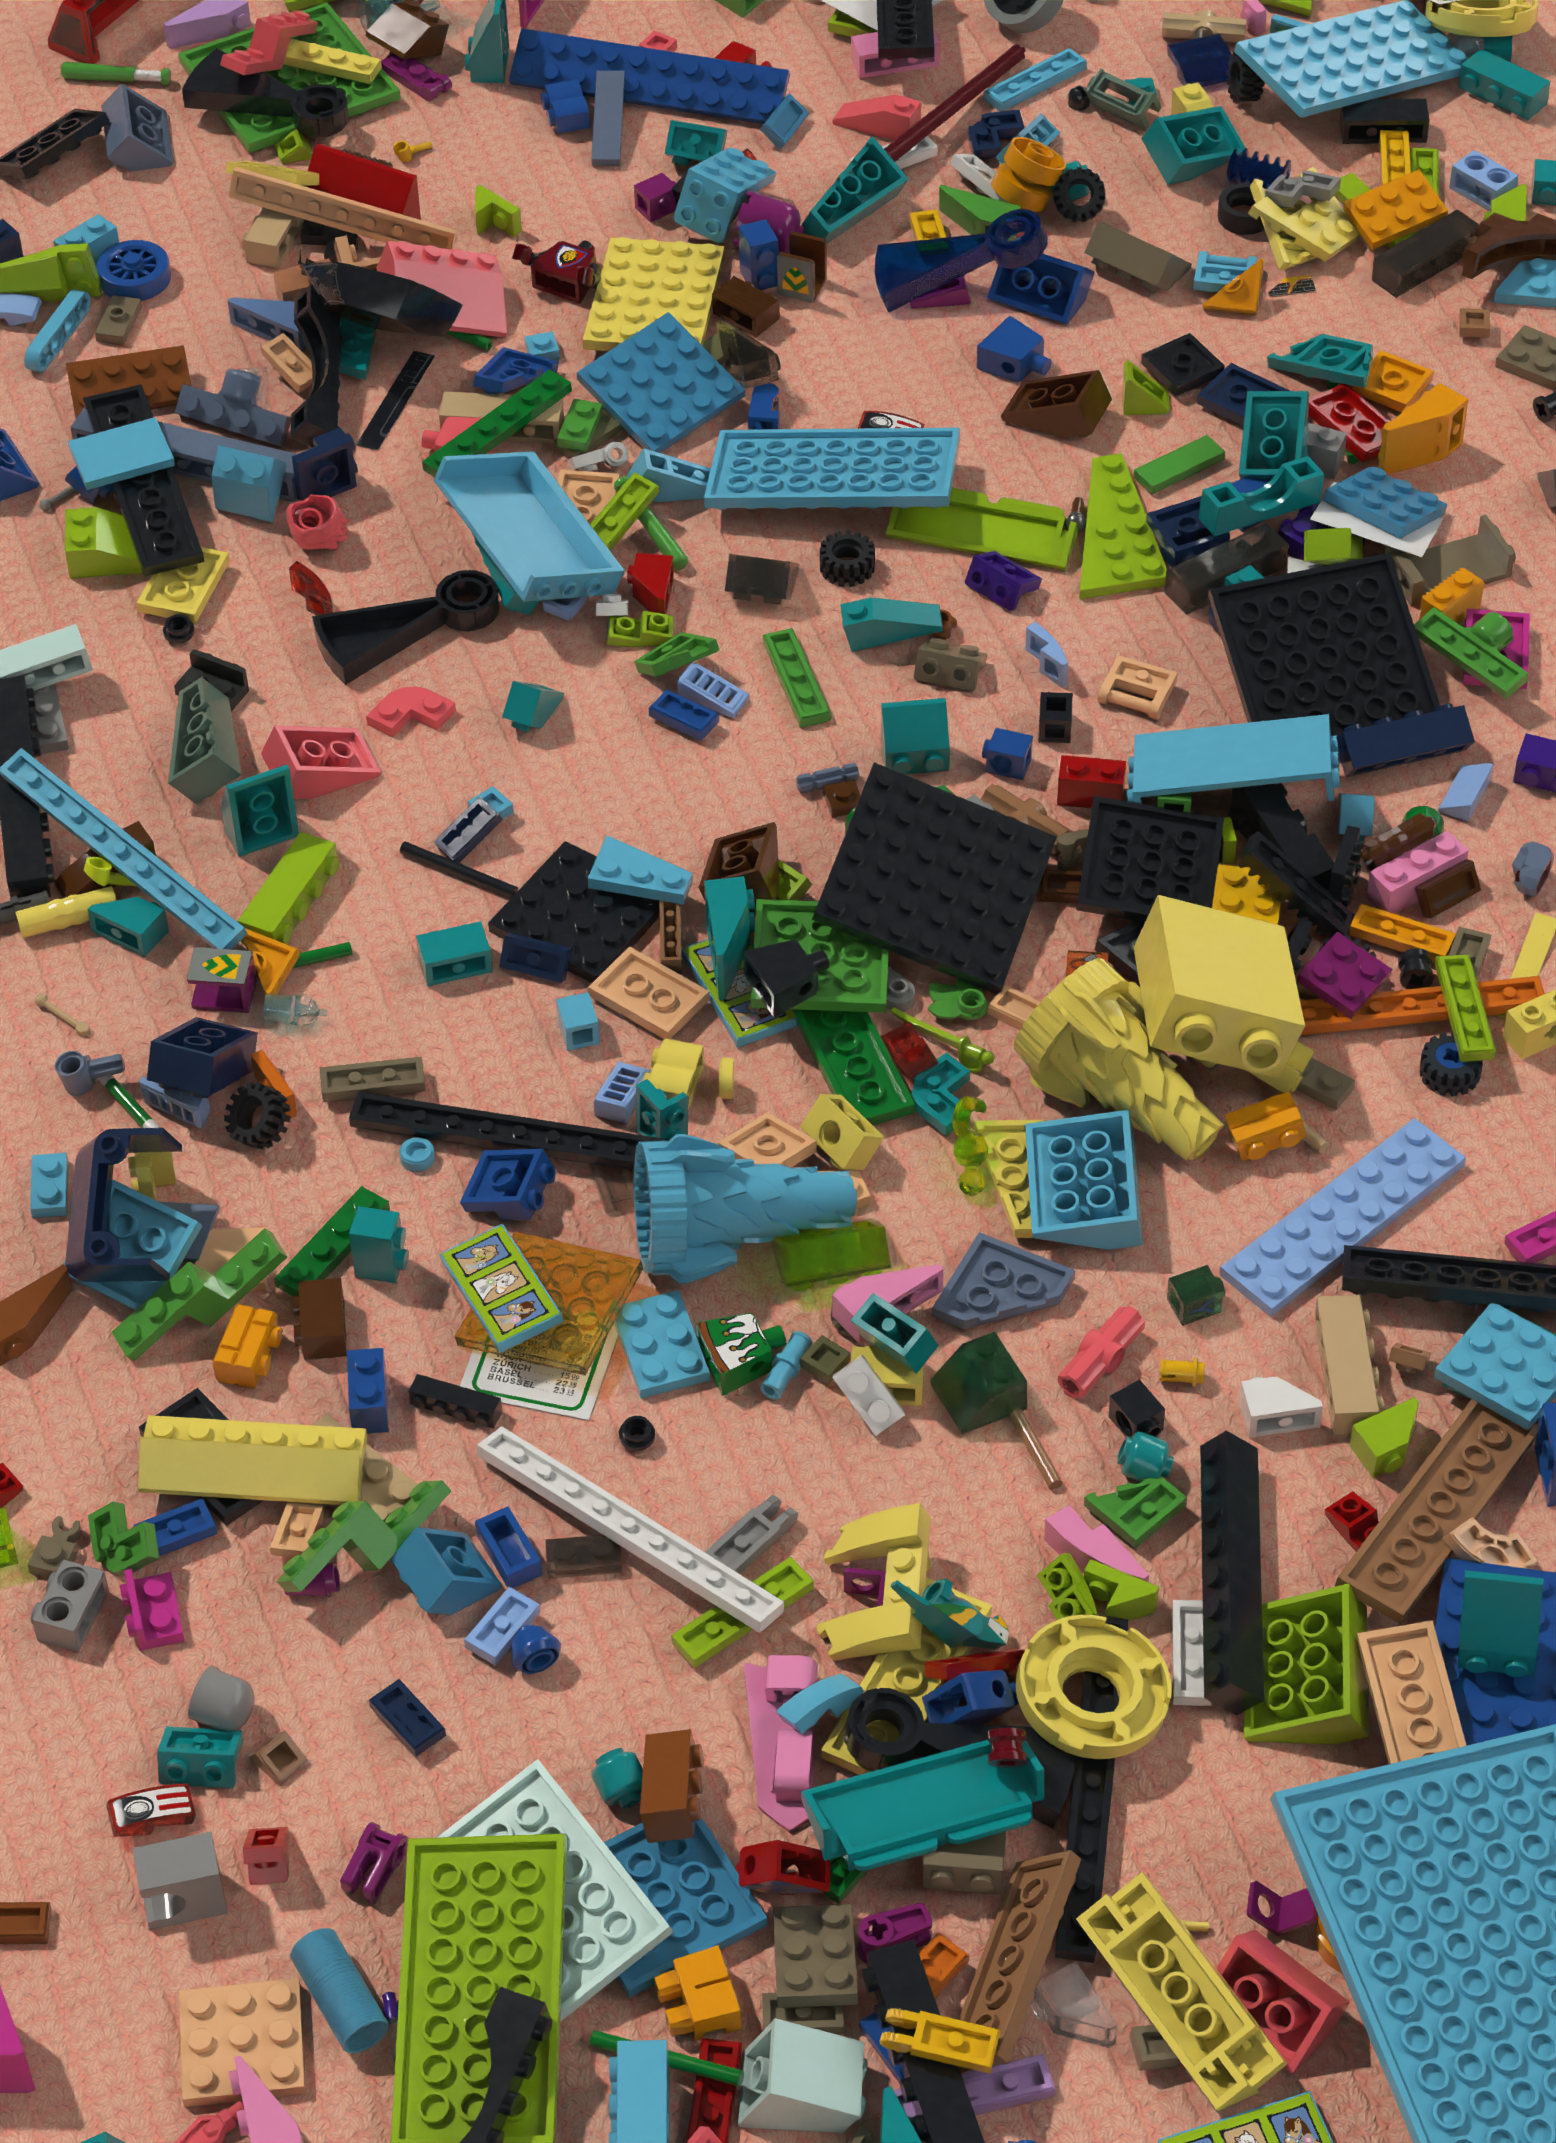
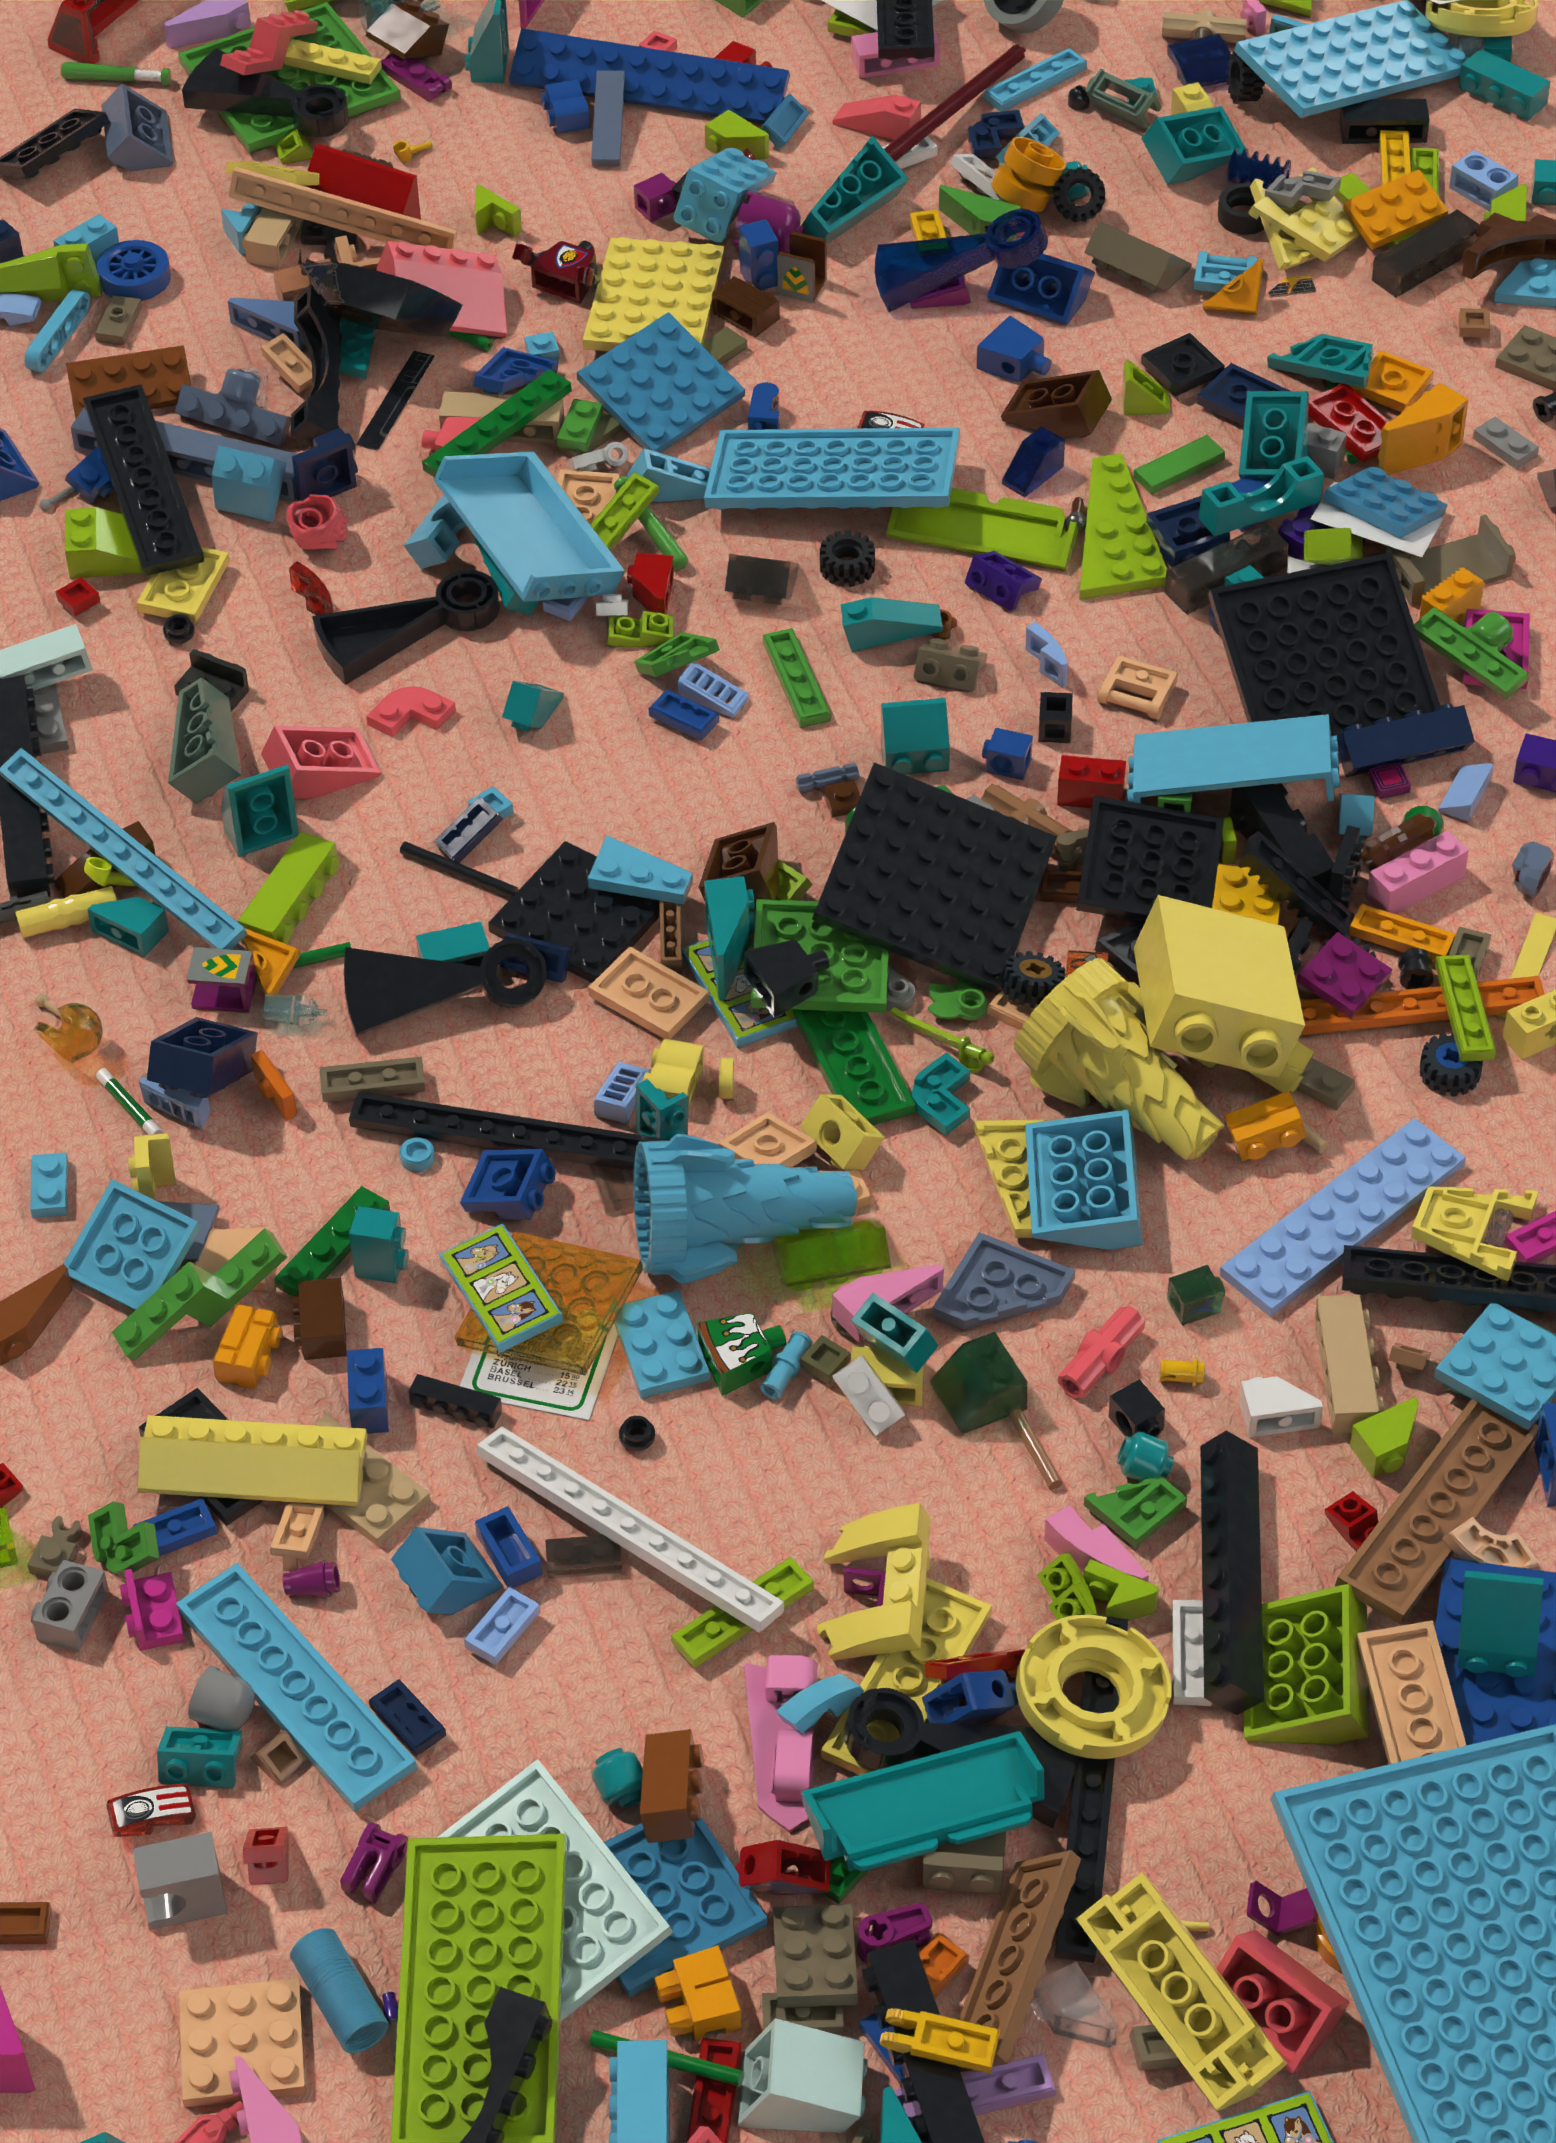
sand blue axle [55,1051,125,1096] -> none
dark blue windscreen [65,1128,182,1282] -> none
medium azure tile [68,417,175,490] -> none
black tyre [224,1083,291,1149] -> none
bright green bracket [276,1480,451,1592] -> none
blue cone [512,1624,561,1674] -> none
medium azure brick [556,992,600,1051] -> none
teal bracket [664,120,727,166] -> none
light grey hinge [705,1495,799,1574] -> none
clear smoke slope [716,321,781,389] -> none
clear red slope [880,1022,938,1079] -> none
teal animal [891,1579,1009,1650] -> none
clear neon green piece [952,1096,988,1196] -> none
dark red wheel [987,1728,1027,1768] -> none
reddish brown tile [1415,859,1481,919] -> none
none -> clear yellow helmet [34,1003,103,1063]
none -> red plate [55,577,100,616]
none -> medium azure plate [176,1563,417,1812]
none -> medium azure slope [221,203,263,255]
none -> black piece [343,938,547,1037]
none -> medium azure arch [403,494,467,569]
none -> lime slope [705,110,769,159]
none -> clear blue slope [1002,426,1065,498]
none -> black wheel [1002,951,1066,1008]
none -> magenta tile [1368,762,1411,799]
none -> light yellow wing [1411,1186,1539,1281]
none -> light grey plate [1473,417,1539,470]
none -> clear axle [1483,1208,1514,1248]

